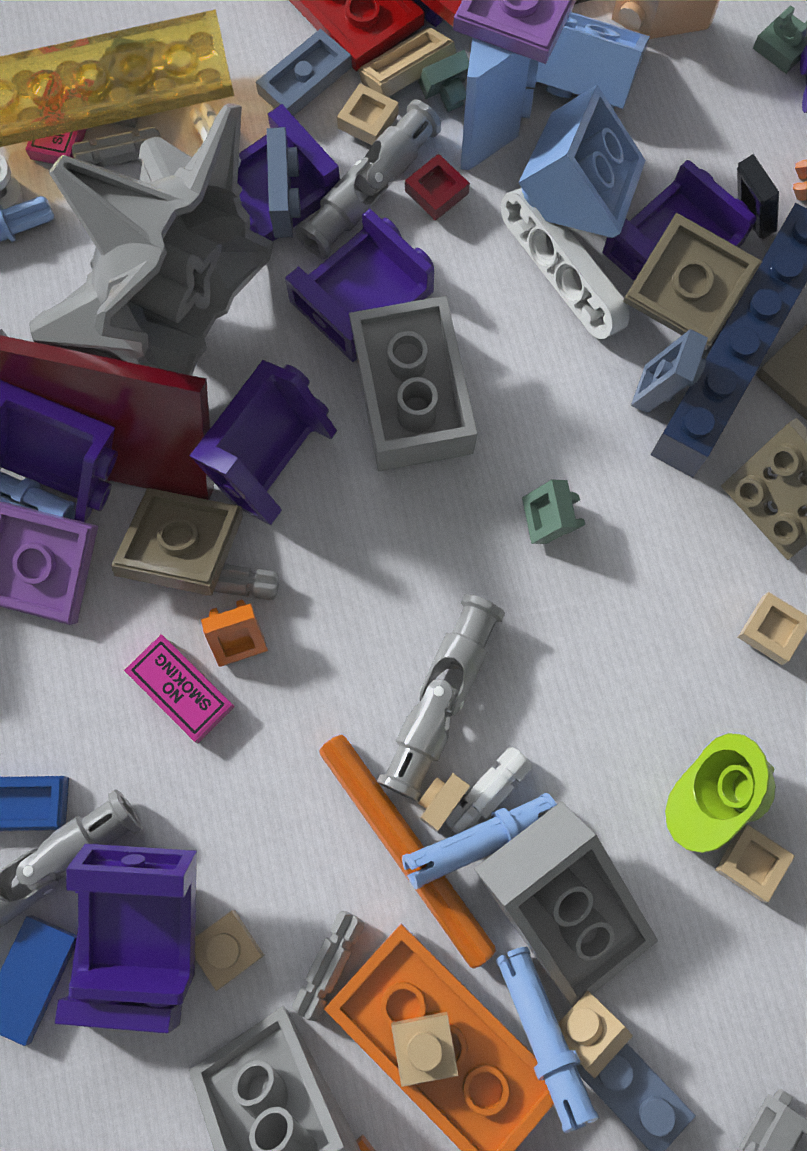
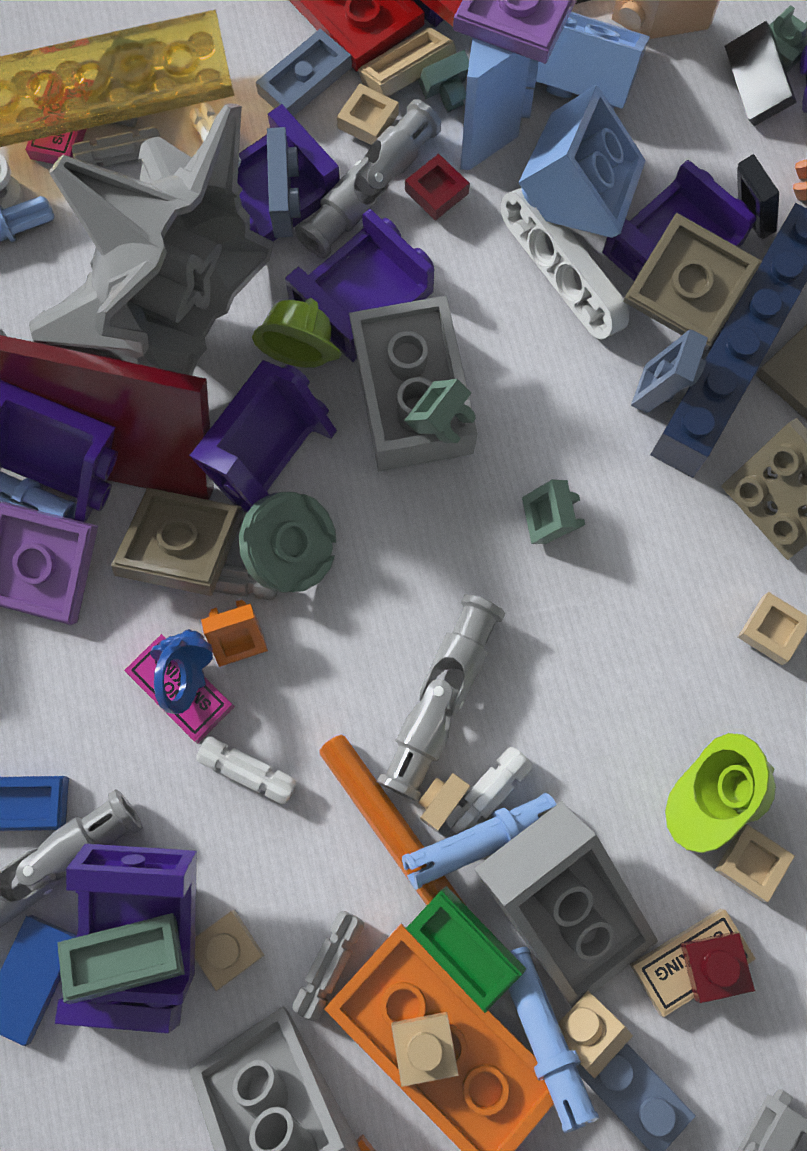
none -> sand green tile [57,913,185,1005]
none -> blue piece [150,629,213,714]
none -> white axle [196,737,297,804]
none -> sand green tile [239,492,336,593]
none -> lime piece [252,298,342,368]
none -> sand green tile [404,379,476,443]
none -> green tile [405,886,526,1013]
none -> tan tile [630,909,756,1017]
none -> dark red plate [680,932,755,1003]
none -> tile [724,21,797,126]

